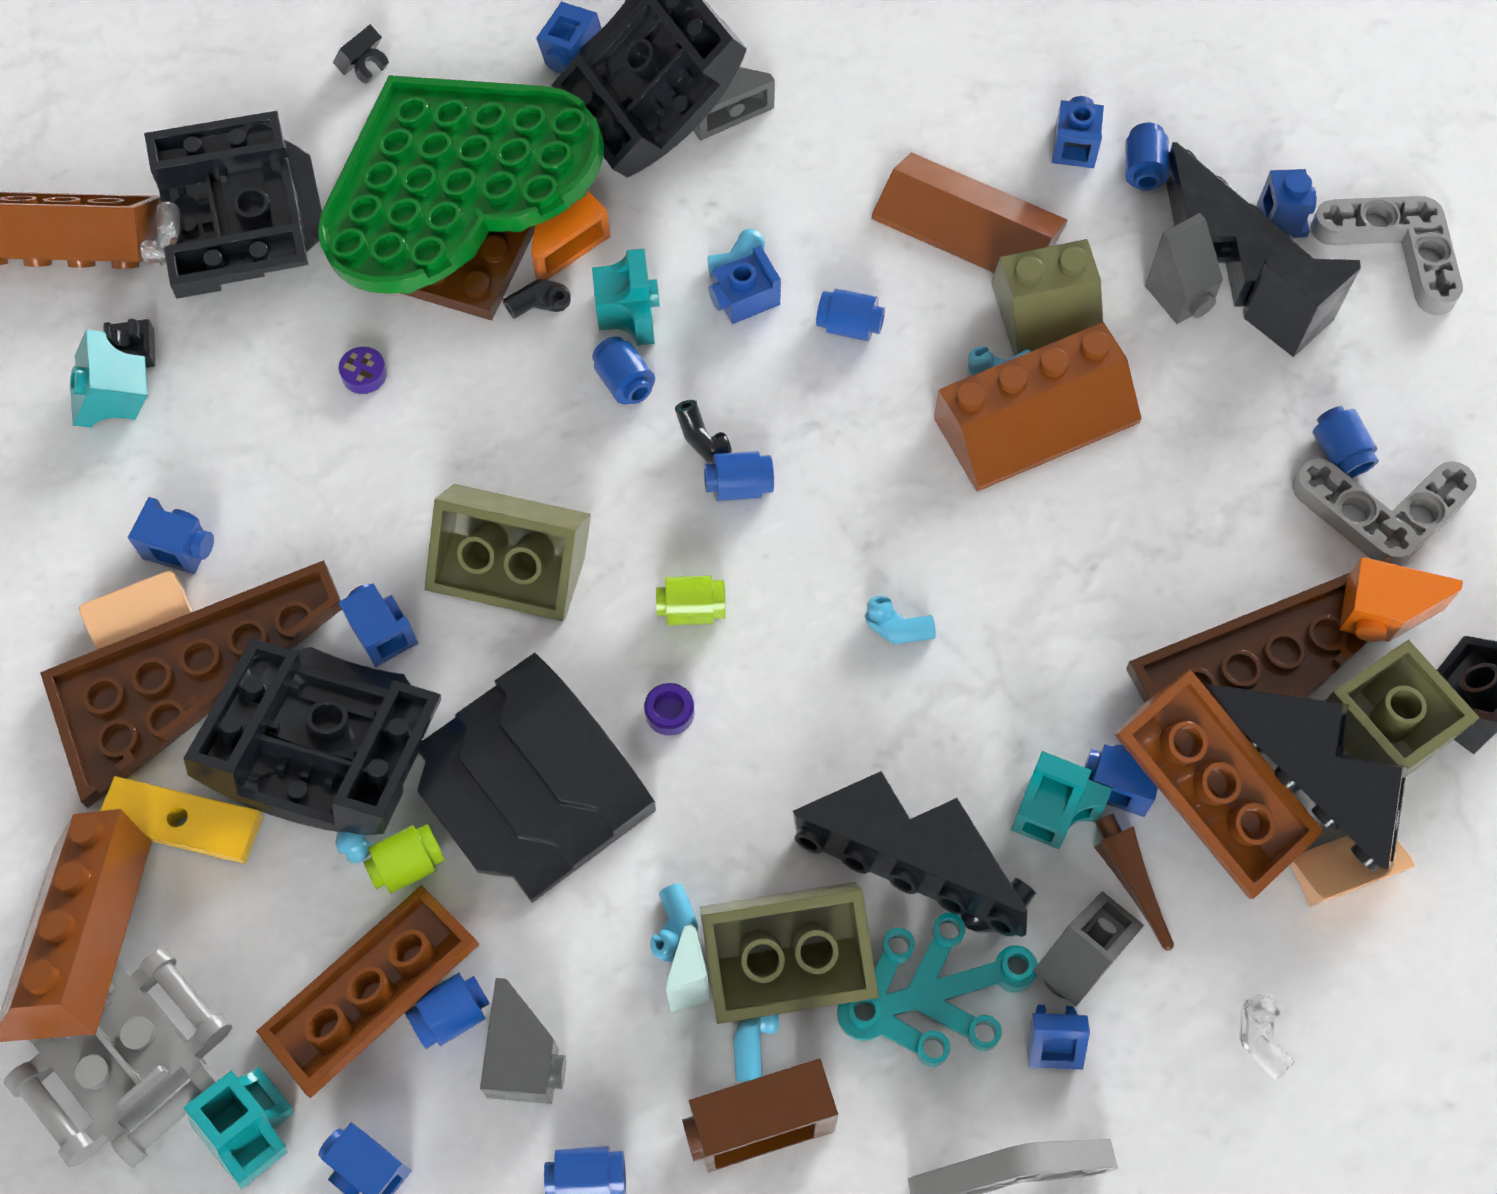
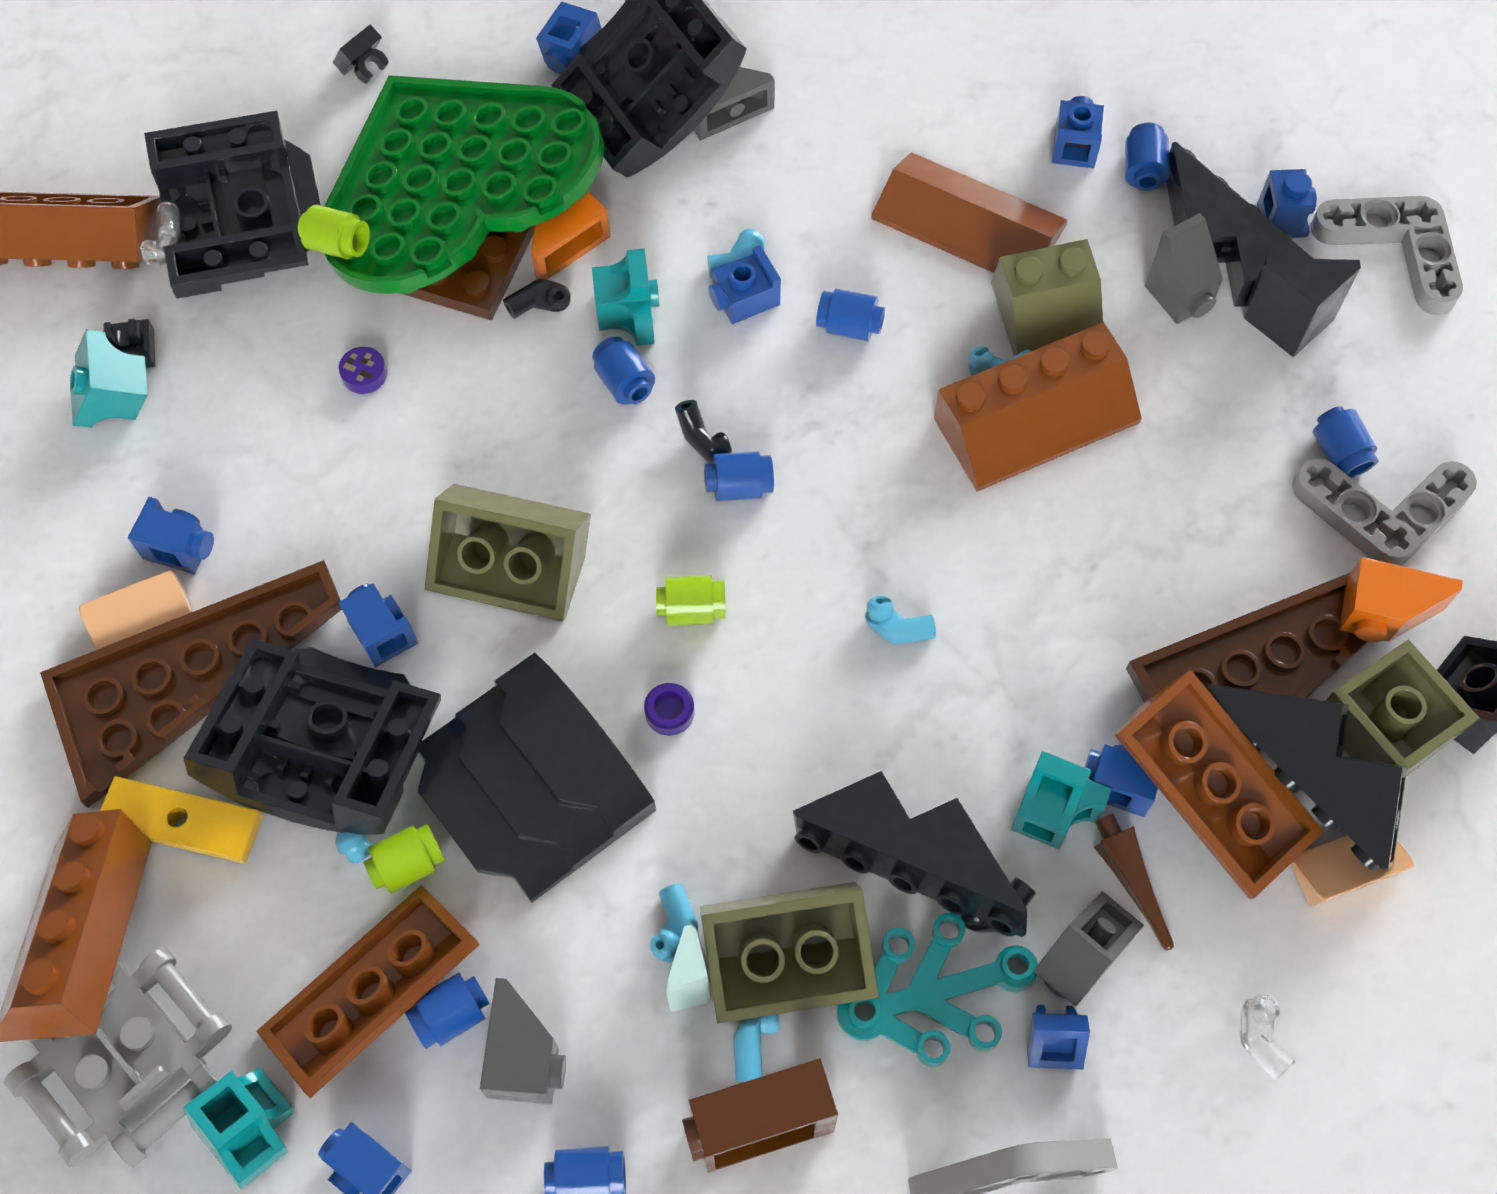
none -> lime brick [298,205,370,259]

